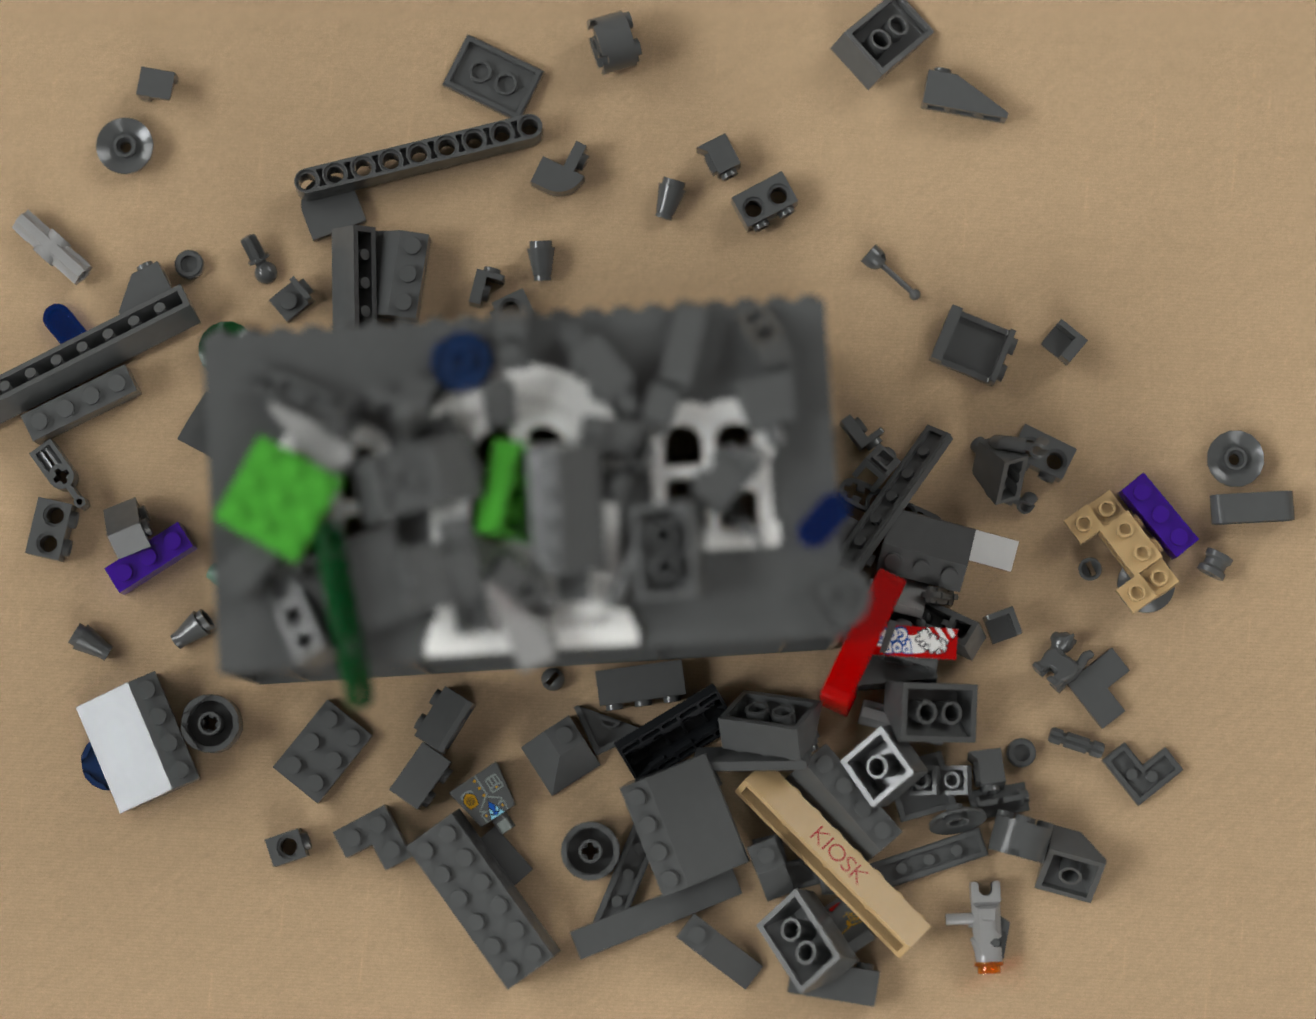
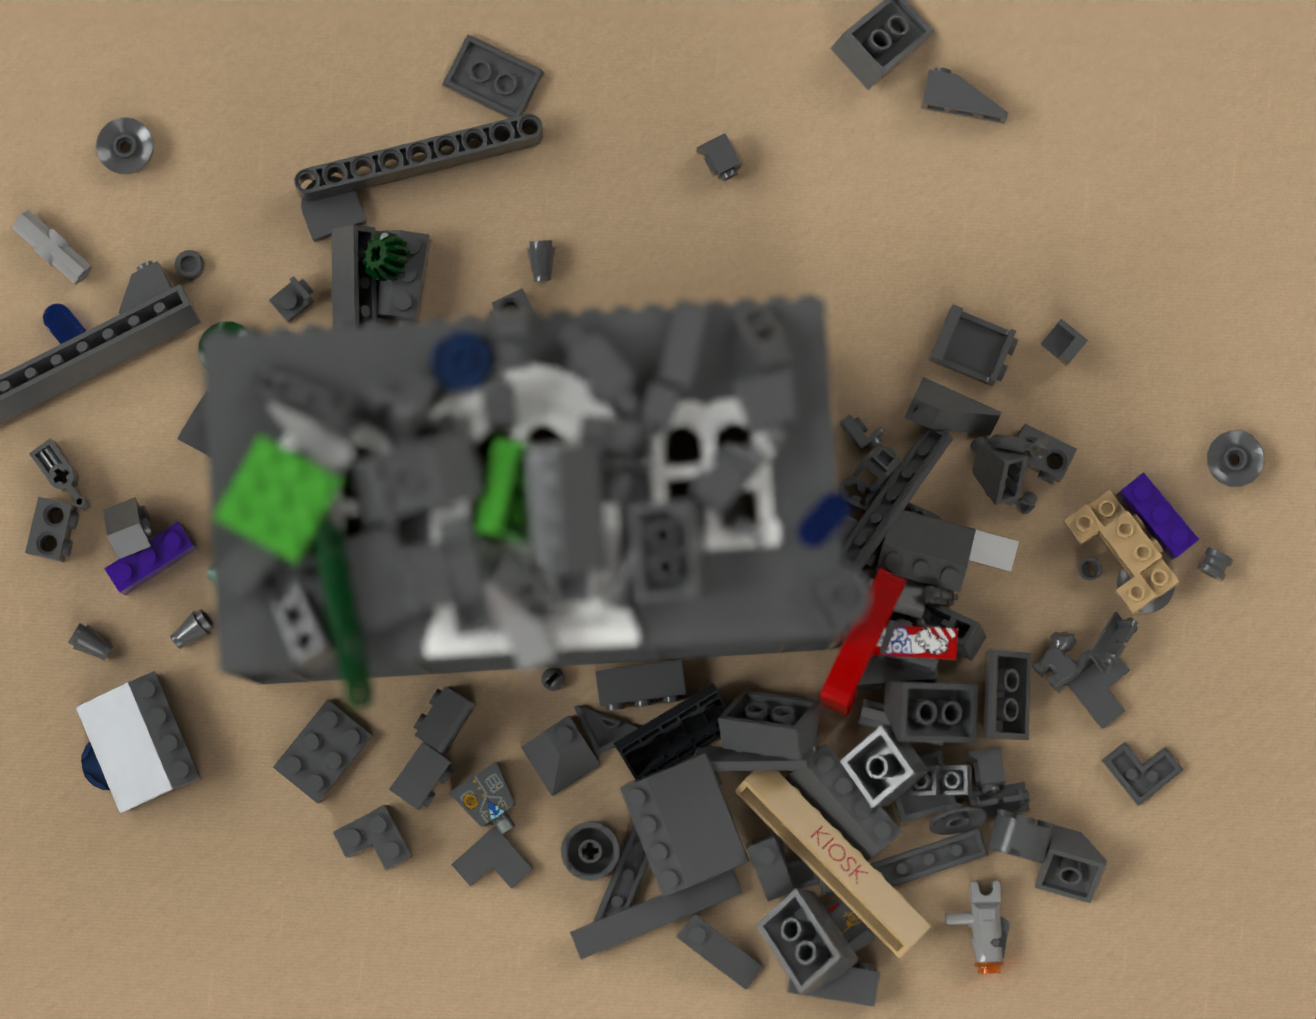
dark grey brick [21,364,142,445] -> none
dark grey panel [136,66,179,102] -> none
dark grey brick [181,694,243,753] -> none
dark grey axle [241,234,277,284] -> none
dark grey brick [264,828,312,867] -> none
dark grey brick [406,809,561,989] -> none
dark grey bracket [469,266,506,308] -> none
dark grey brick [530,141,589,197] -> none
dark grey brick [587,11,642,75] -> none
dark grey cone [655,177,686,220] -> none
dark grey brick [731,171,798,232] -> none
dark grey hinge [861,244,921,300] -> none
dark grey panel [983,606,1023,645] -> none
dark grey tile [1006,738,1036,767] -> none
dark grey axle [1048,727,1105,758] -> none
dark grey beam [1210,491,1295,525] -> none
none -> dark green gear [362,232,410,282]
none -> dark grey slope [905,377,1002,435]
none -> dark grey slope [983,649,1031,740]
none -> dark grey hinge [1088,612,1138,674]

